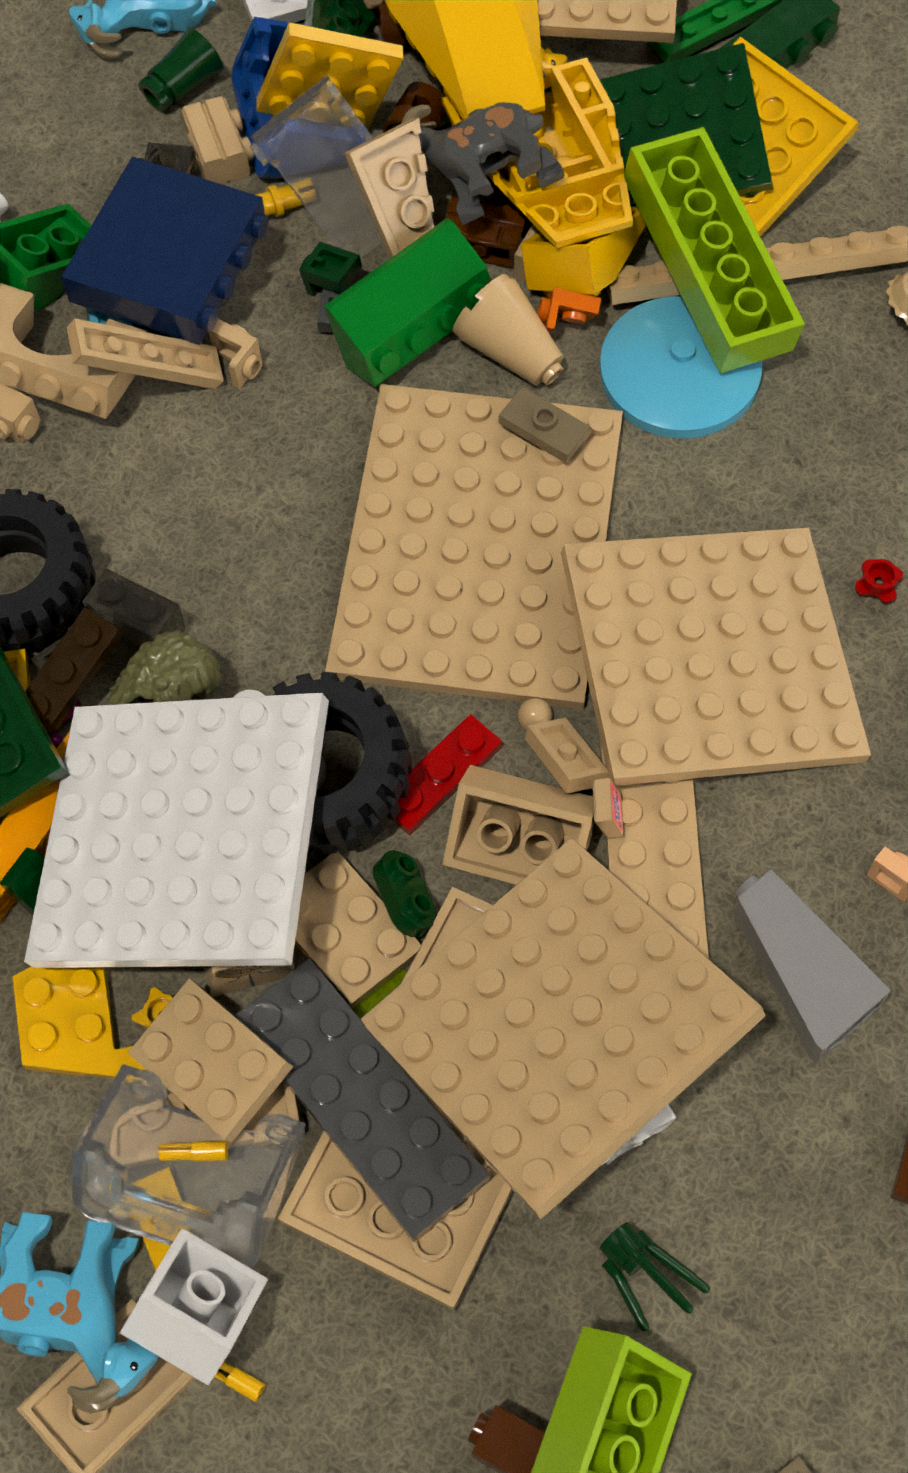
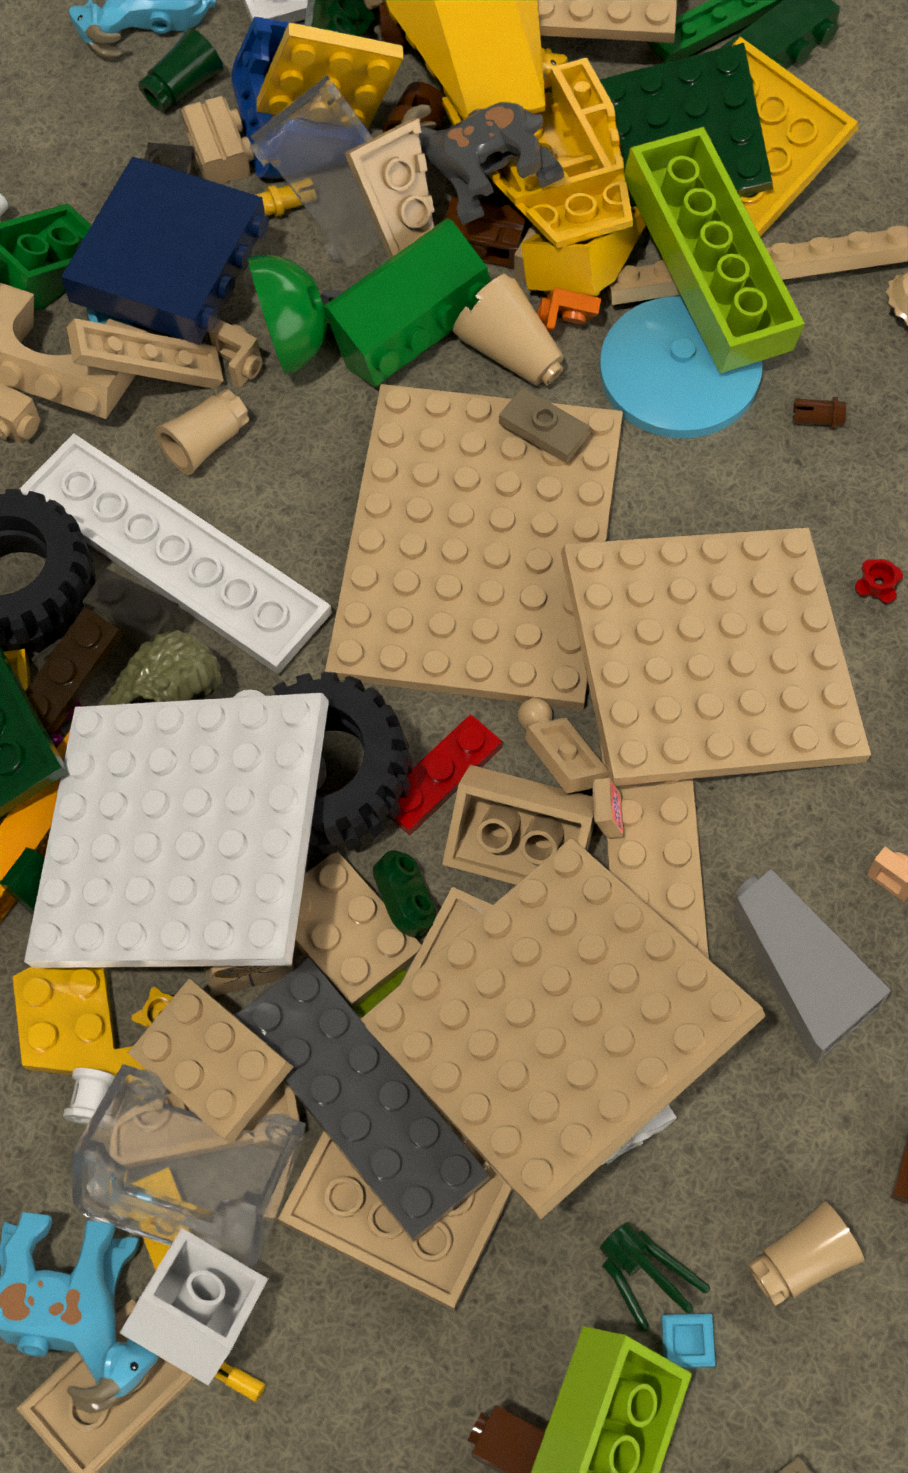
yellow pin [158,1141,228,1161] -> none
dark green bracket [299,242,362,297] -> none
none -> white plate [20,433,332,674]
none -> white bush [63,1068,115,1126]
none -> tan plant [155,389,249,475]
none -> green piece [248,255,328,376]
none -> medium azure tile [661,1314,715,1369]
none -> tan plant [747,1201,864,1306]
none -> reddish brown pin [793,397,846,430]

